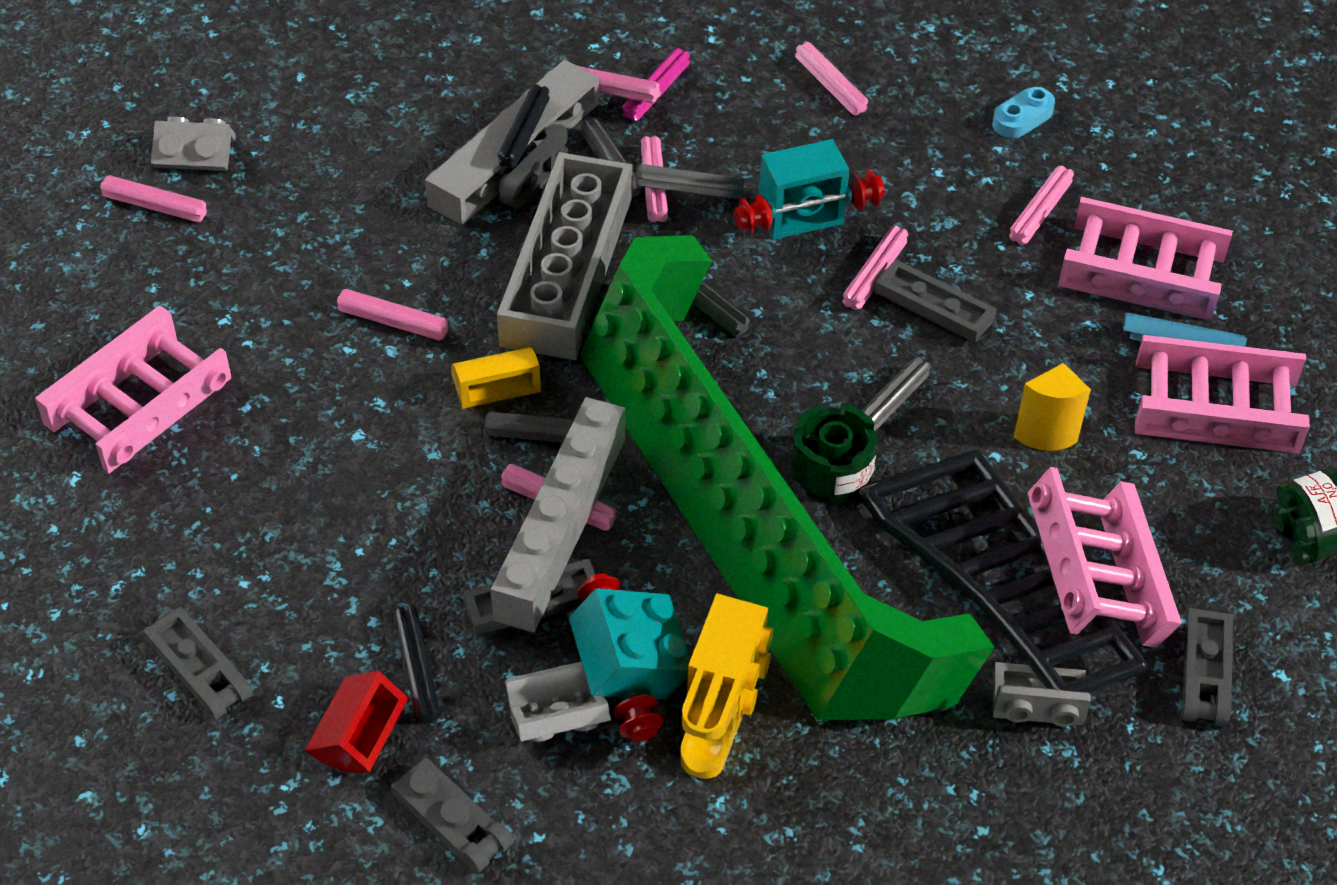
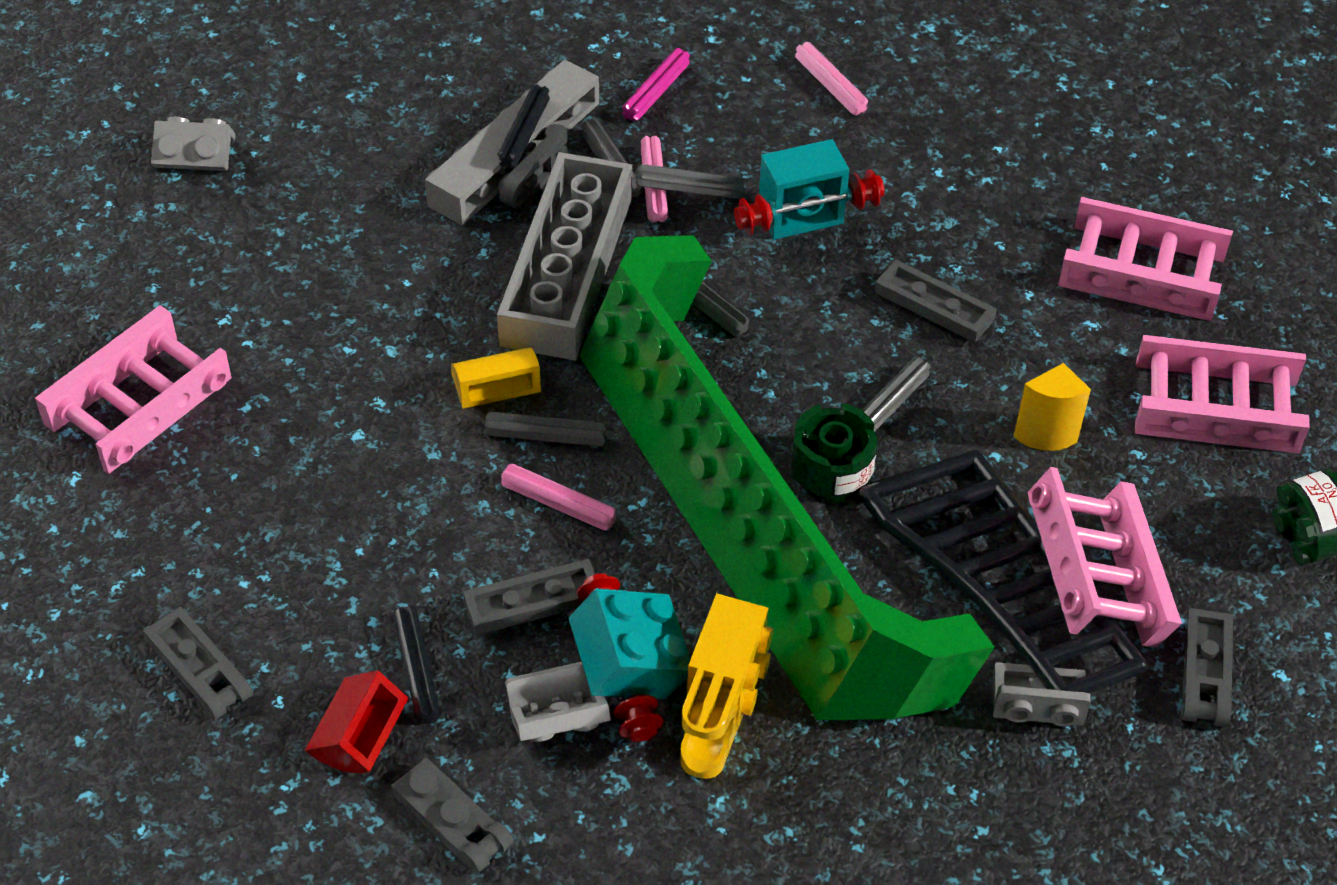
bright pink axle [100,175,207,222] -> none
bright pink axle [337,289,448,341] -> none
light grey brick [491,397,625,633] -> none
bright pink axle [579,66,661,103] -> none
bright pink axle [843,225,908,311] -> none
medium azure plate [992,87,1055,138] -> none
bright pink axle [1009,165,1074,245] -> none
medium azure plate [1122,312,1247,347] -> none

